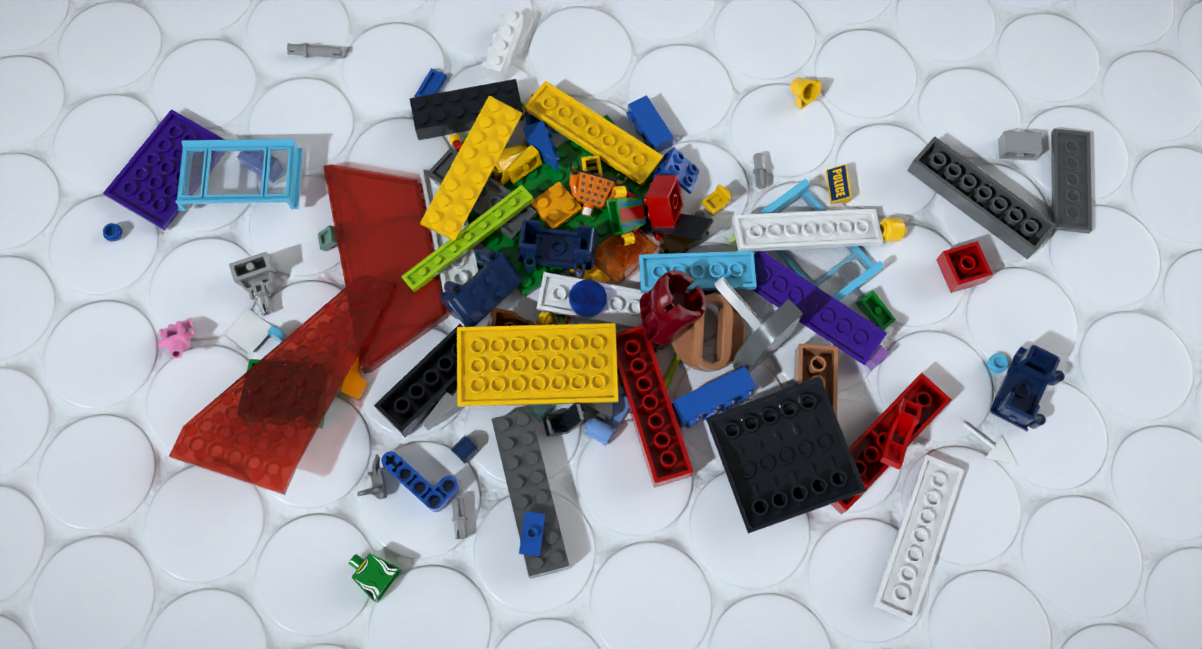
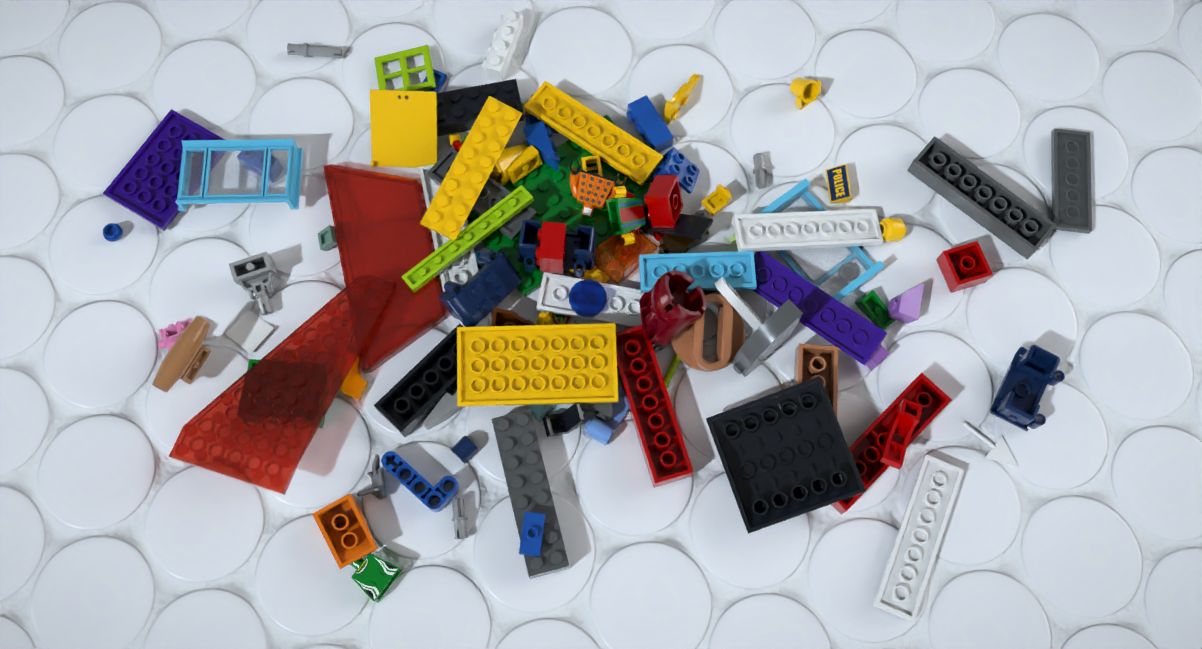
medium azure tile [267,326,287,344] -> none
light orange plate [530,182,582,229] -> none
blue brick [672,366,756,429] -> none
medium azure tile [987,353,1009,374] -> none
light grey brick [998,130,1042,161] -> none
none -> medium nougat plate [152,316,211,393]
none -> orange slope [312,494,378,569]
none -> yellow door [370,89,438,168]
none -> lime window [374,45,436,91]
none -> red brick [536,222,567,274]
none -> yellow wing [663,73,701,124]
none -> slope [888,284,924,324]

